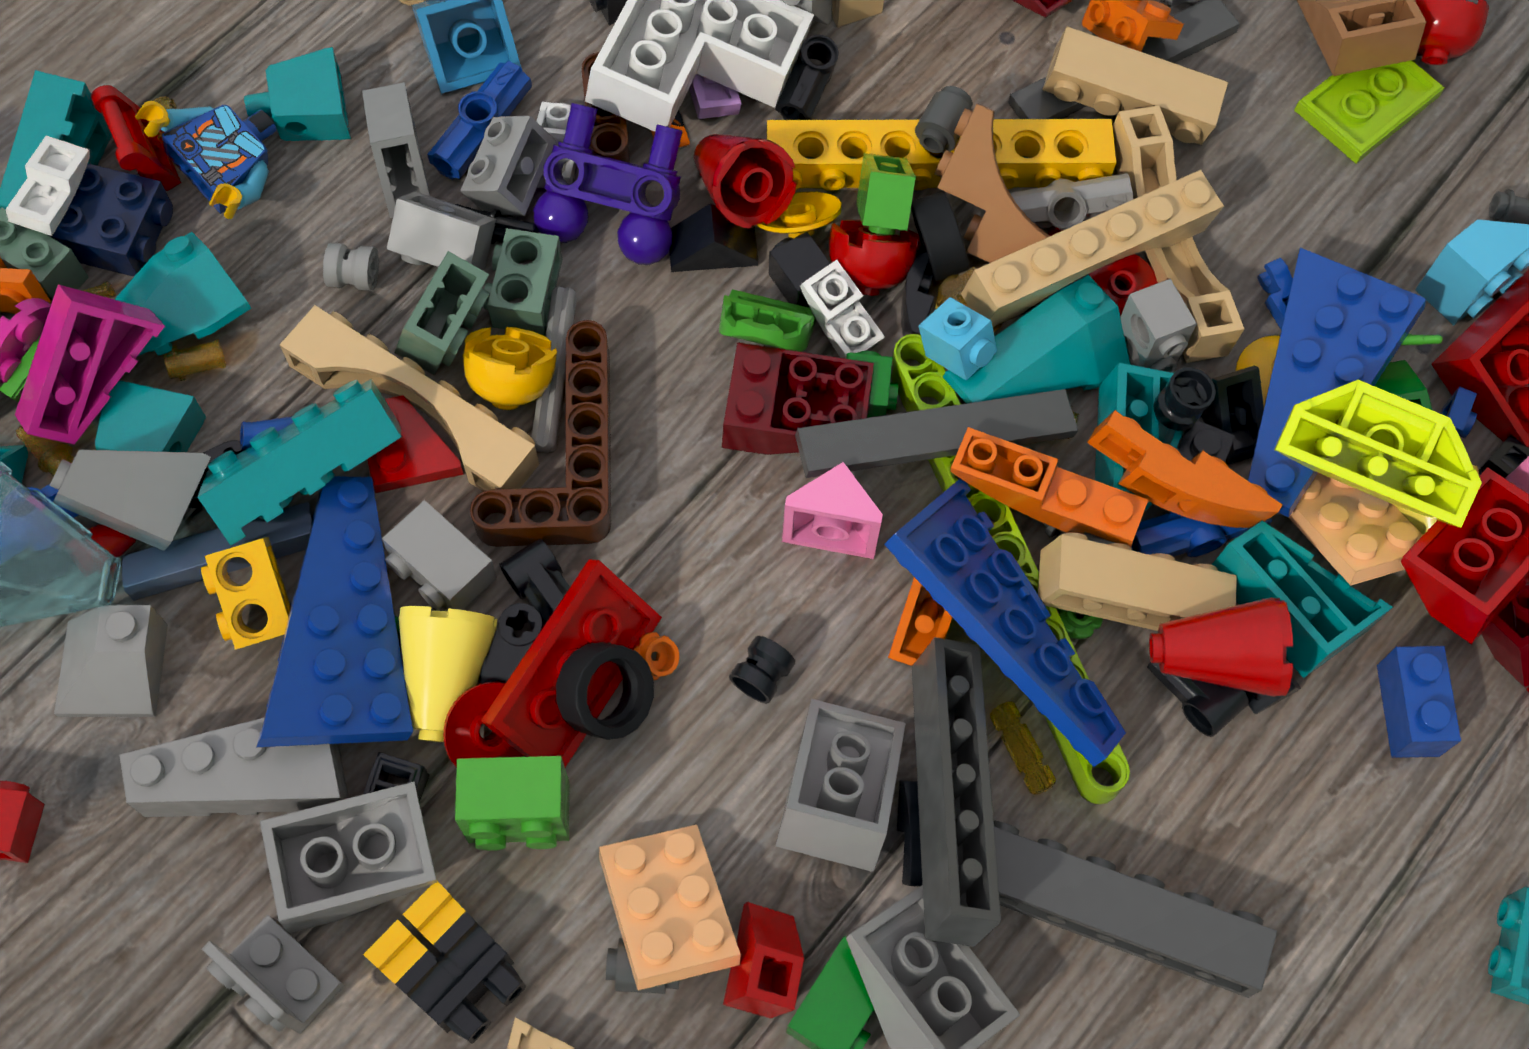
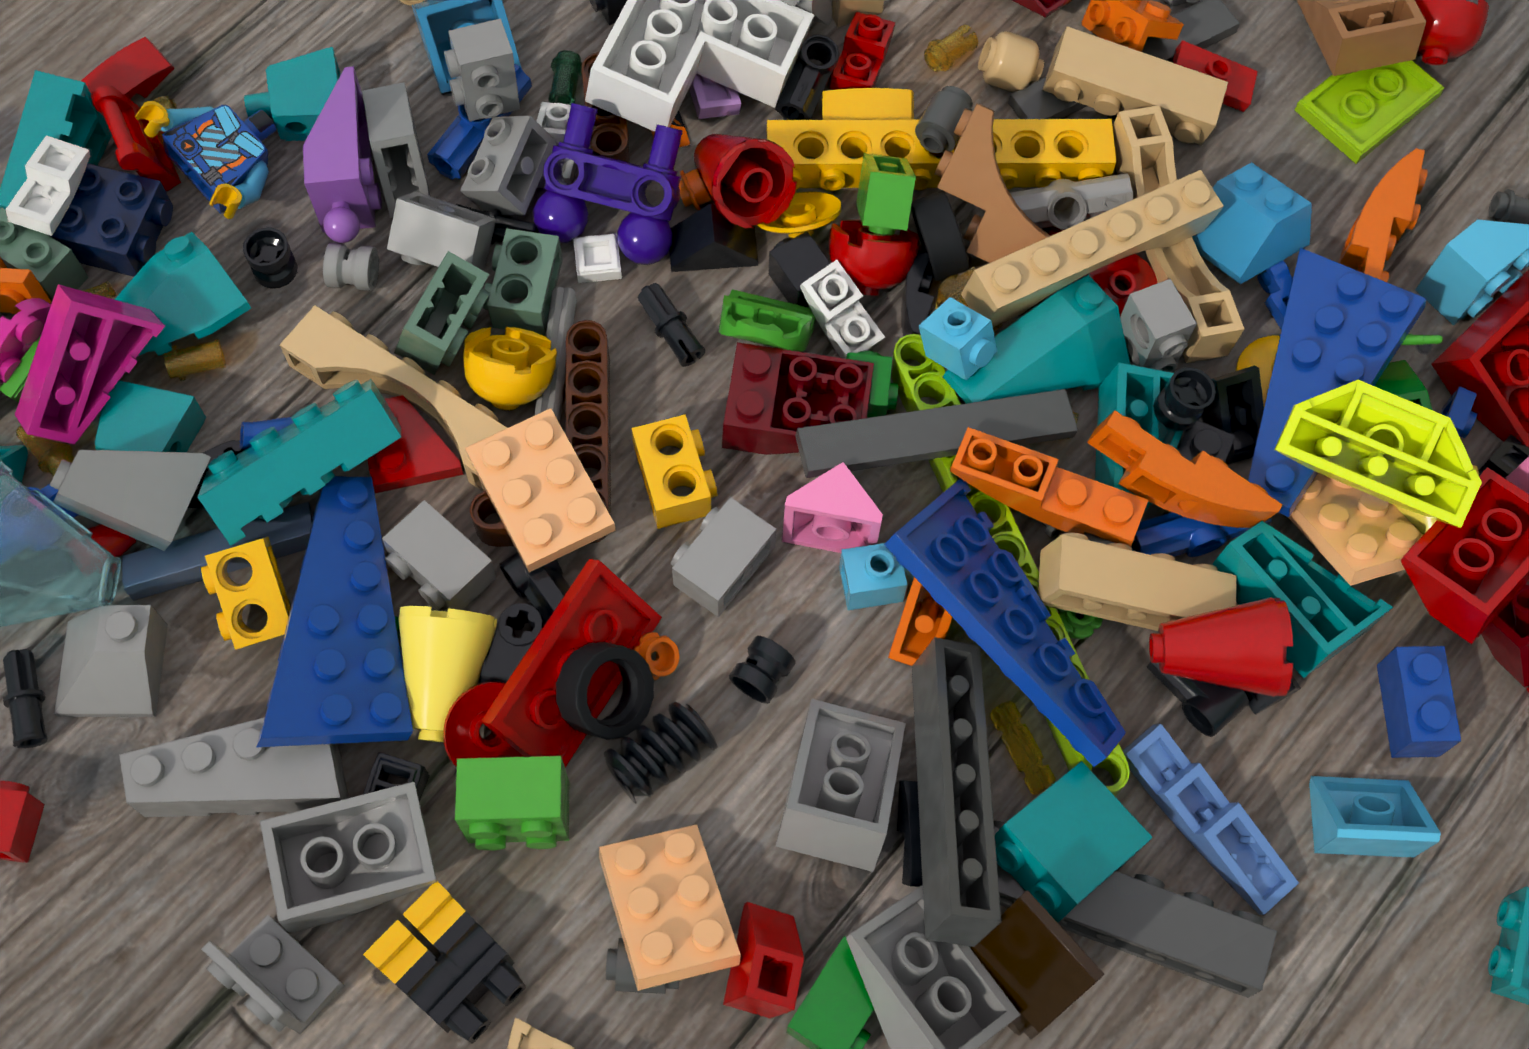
none -> black axle [3,649,48,749]
none -> red slope [81,37,175,119]
none -> black wheel [243,227,298,289]
none -> medium lavender slope [303,66,382,243]
none -> light grey brick [444,18,520,122]
none -> light nougat plate [465,408,616,572]
none -> clear green pin [548,50,583,105]
none -> white tile [573,233,622,283]
none -> black piece [604,702,718,804]
none -> yellow brick [631,414,718,529]
none -> black axle [638,283,706,367]
none -> light grey brick [671,497,776,617]
none -> orange plate [679,168,711,210]
none -> yellow slope [822,88,914,120]
none -> red slope [830,12,896,90]
none -> medium azure brick [839,543,913,610]
none -> clear yellow pin [924,25,978,72]
none -> dark brown slope [970,890,1105,1039]
none -> tan head [978,31,1044,93]
none -> teal panel [995,761,1153,923]
none -> medium blue slope [1123,724,1299,915]
none -> red plate [1172,40,1258,112]
none -> dark azure slope [1192,162,1312,284]
none -> medium azure slope [1309,776,1441,858]
none -> orange slope [1339,148,1428,283]

